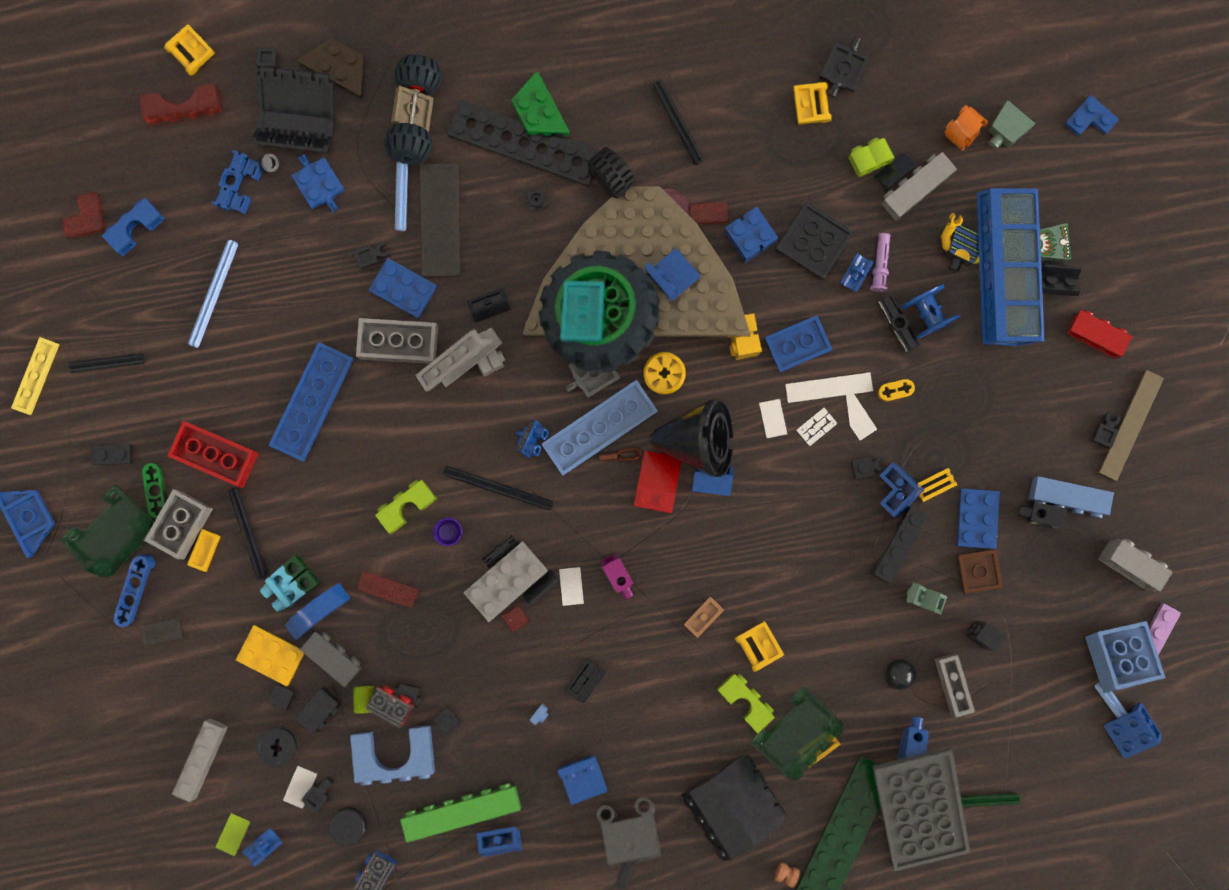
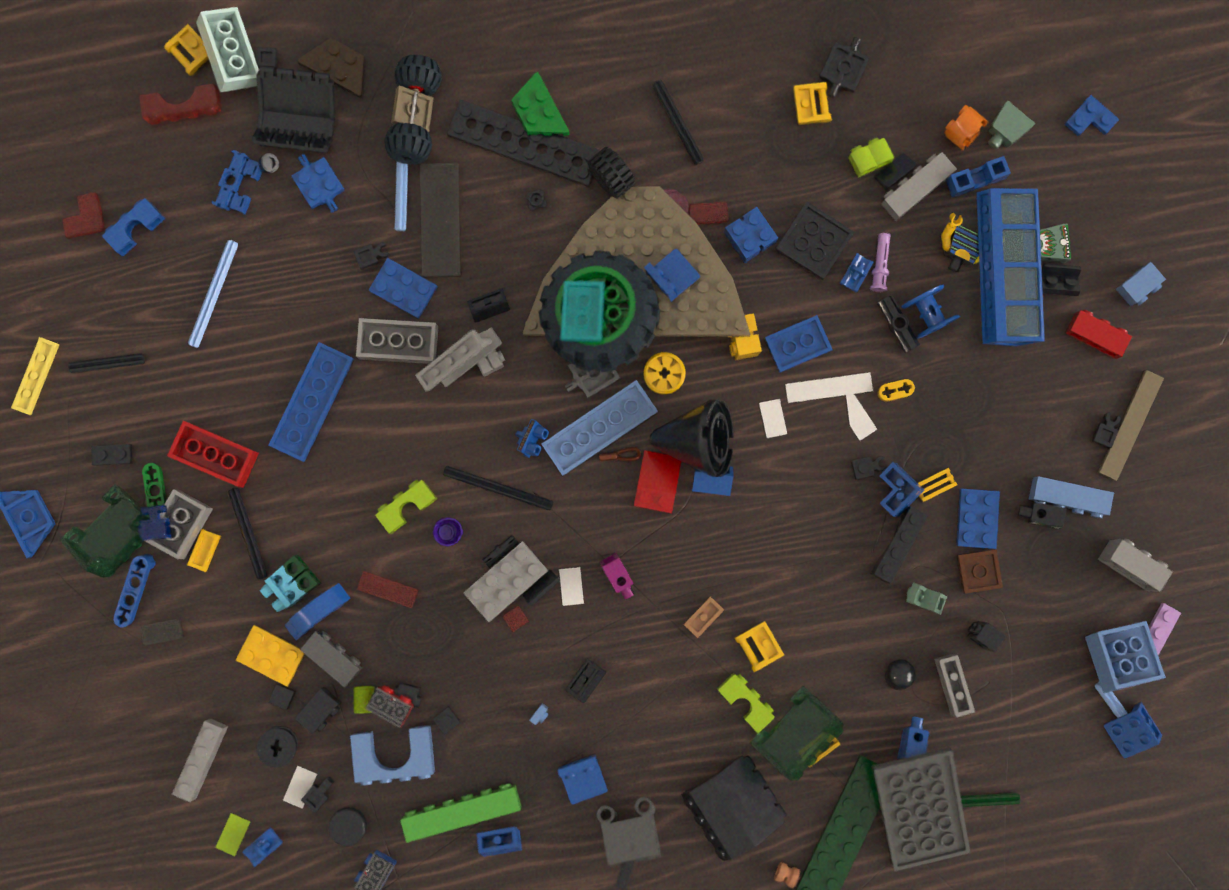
white sticker [797,408,838,446] -> none
none -> clear blue brick [138,505,171,541]
none -> light aqua brick [196,7,259,92]
none -> blue arch [946,156,1011,198]
none -> medium blue brick [1116,262,1166,306]

